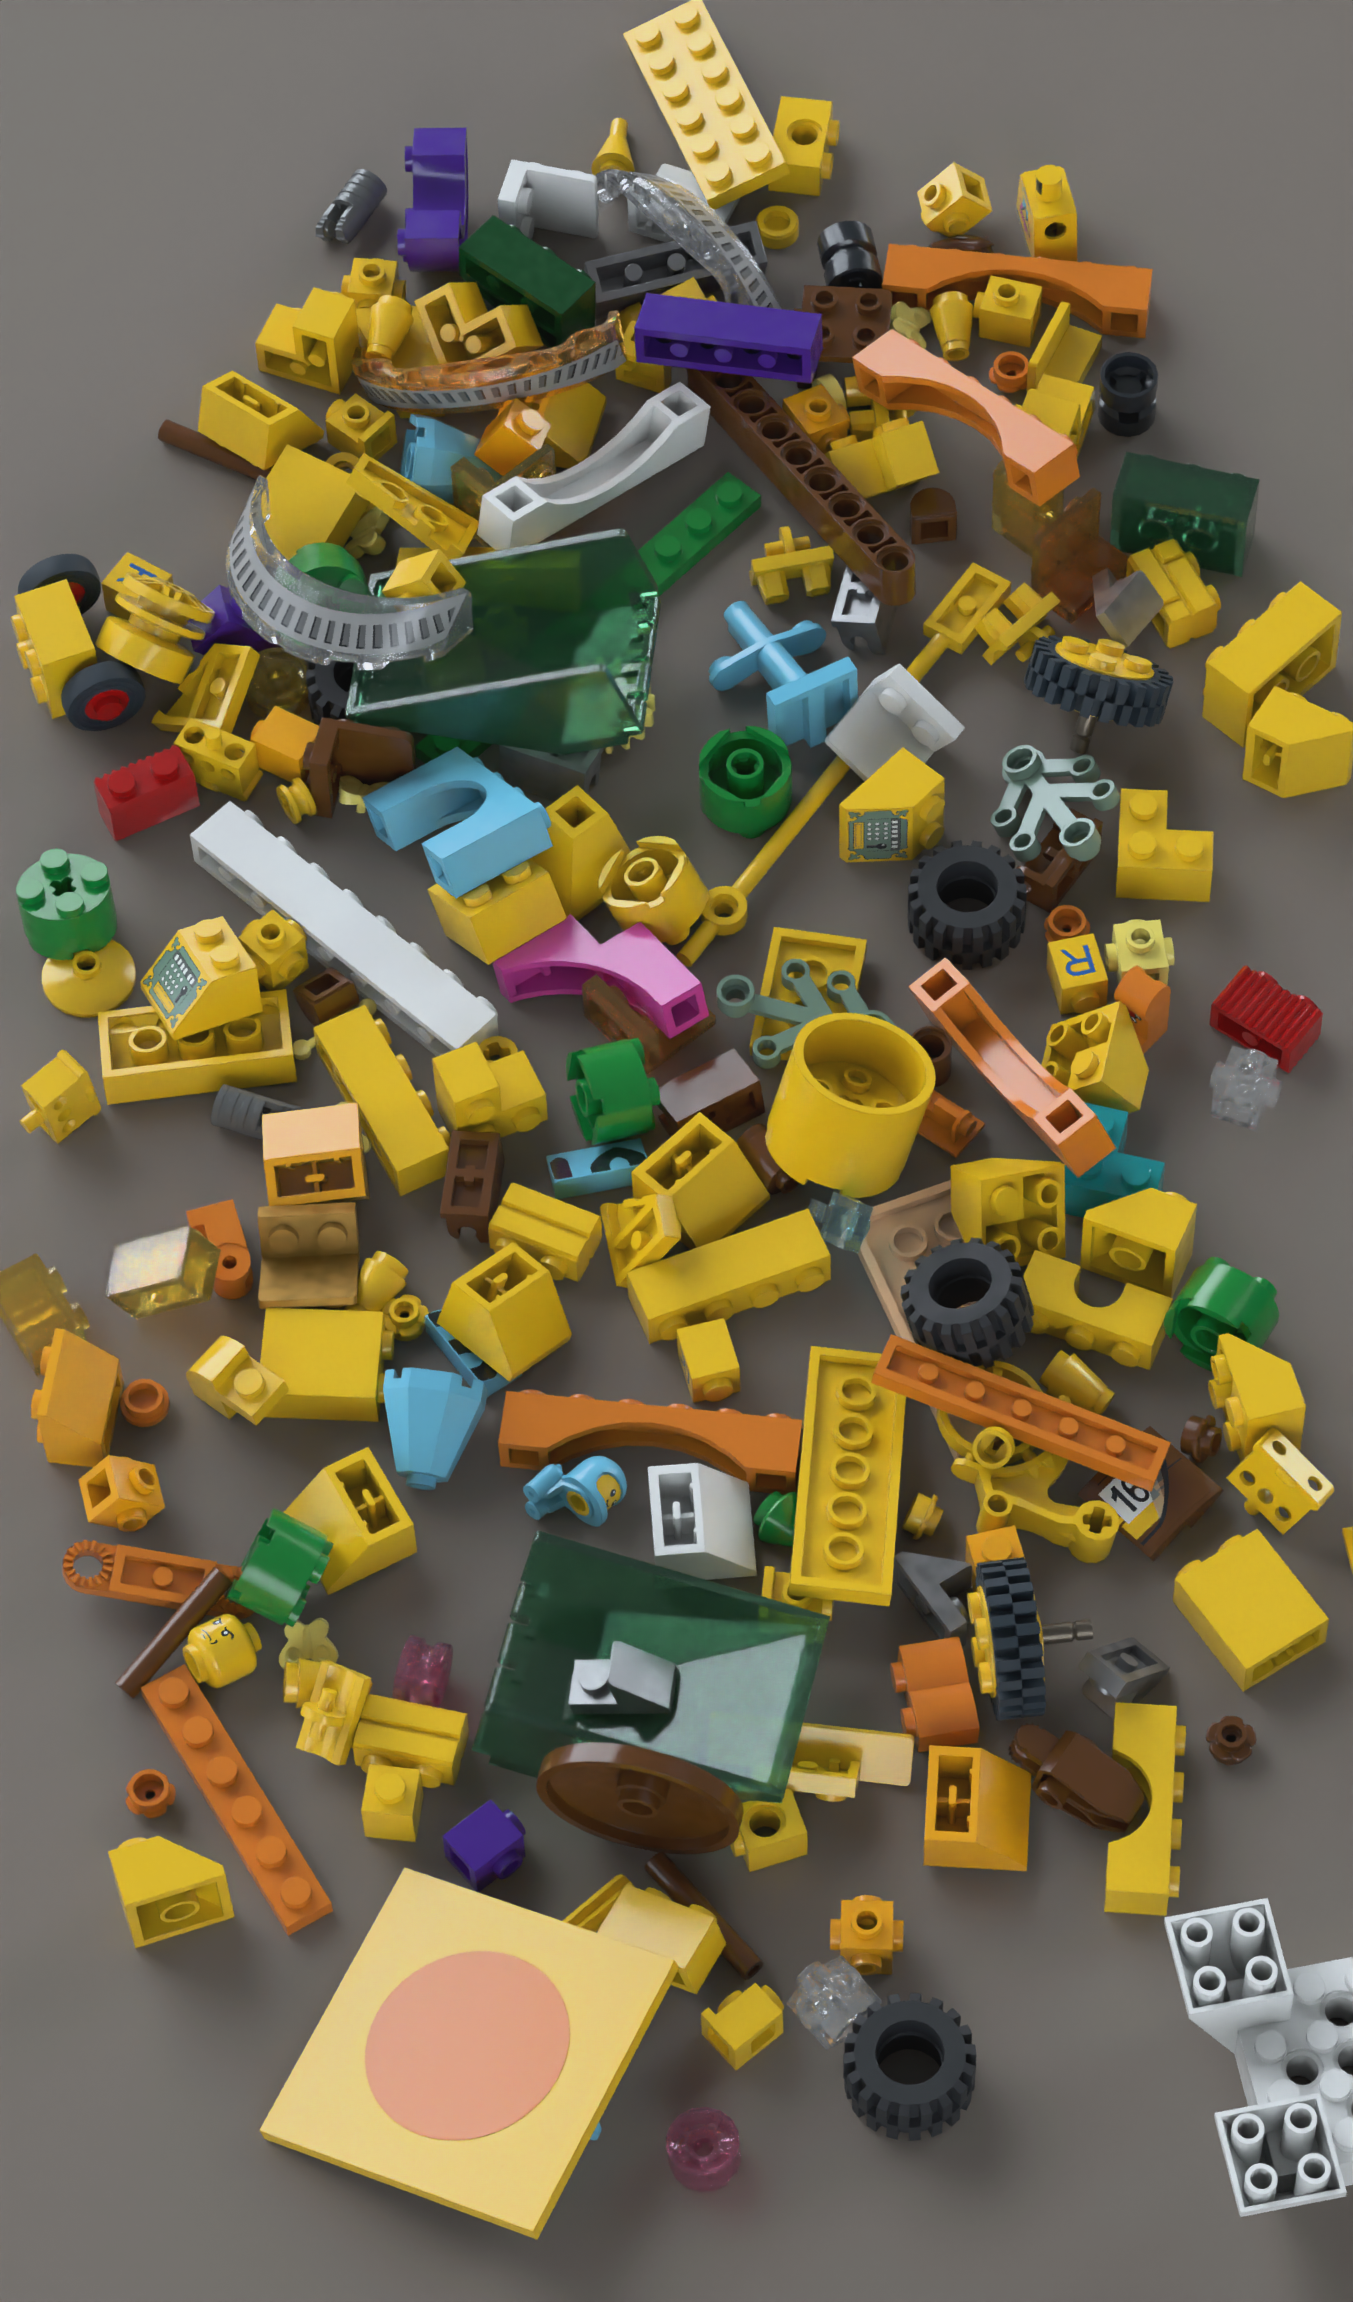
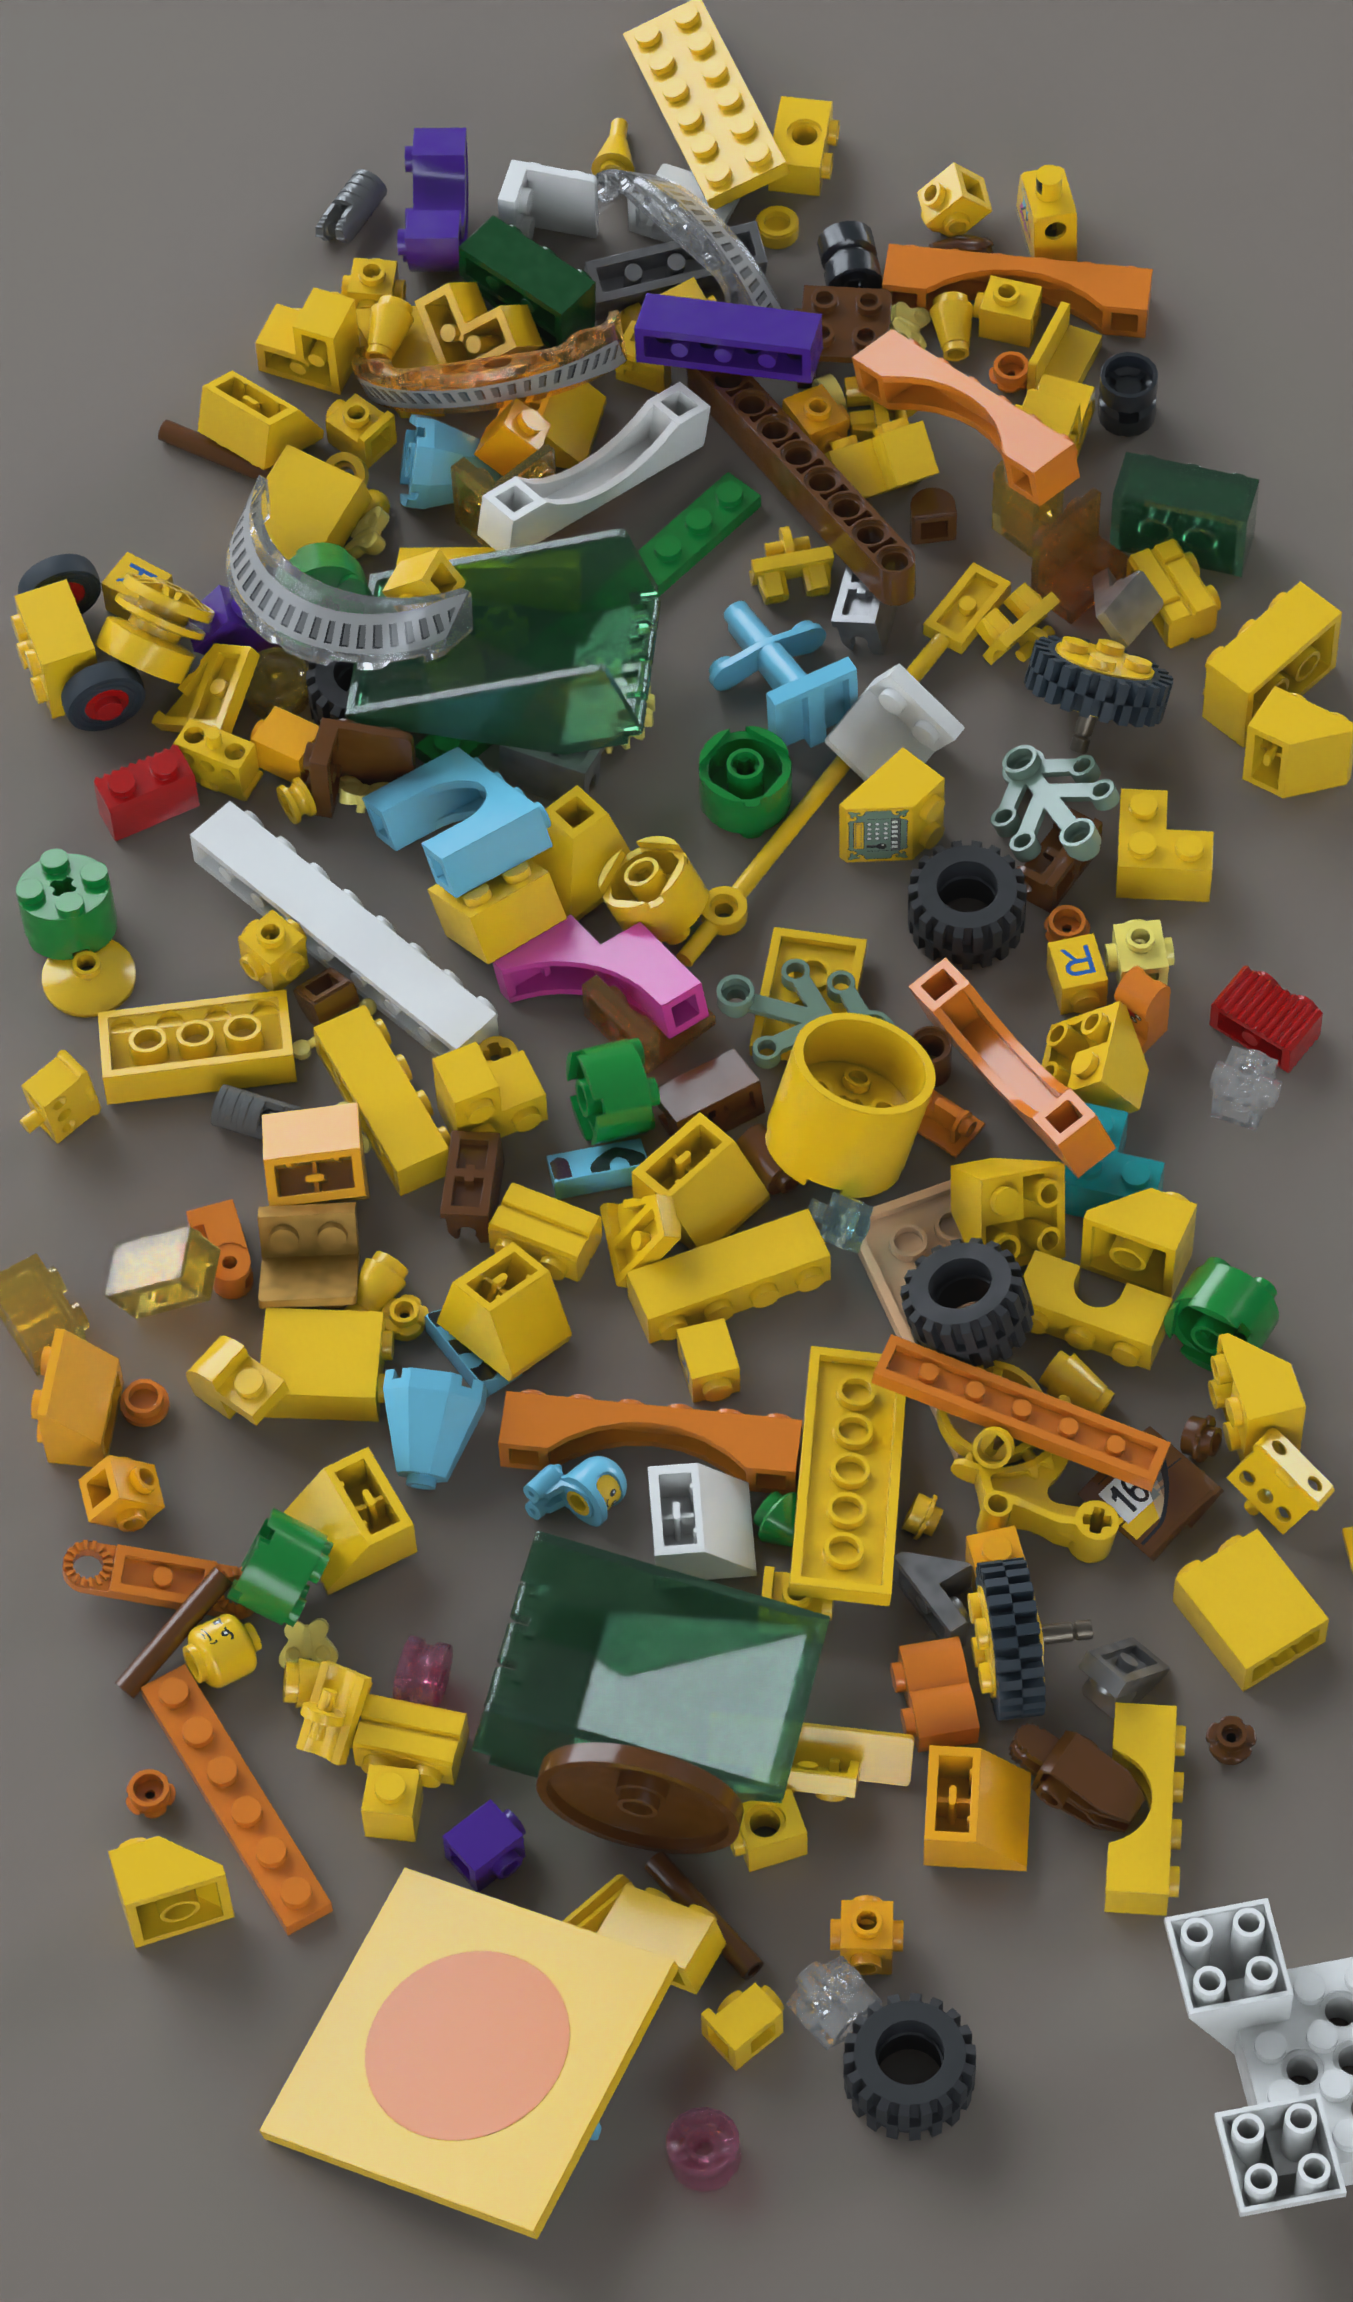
yellow slope [140,916,263,1040] -> none
yellow wing [346,453,479,568] -> none
flat silver slope [568,1641,678,1714] -> none

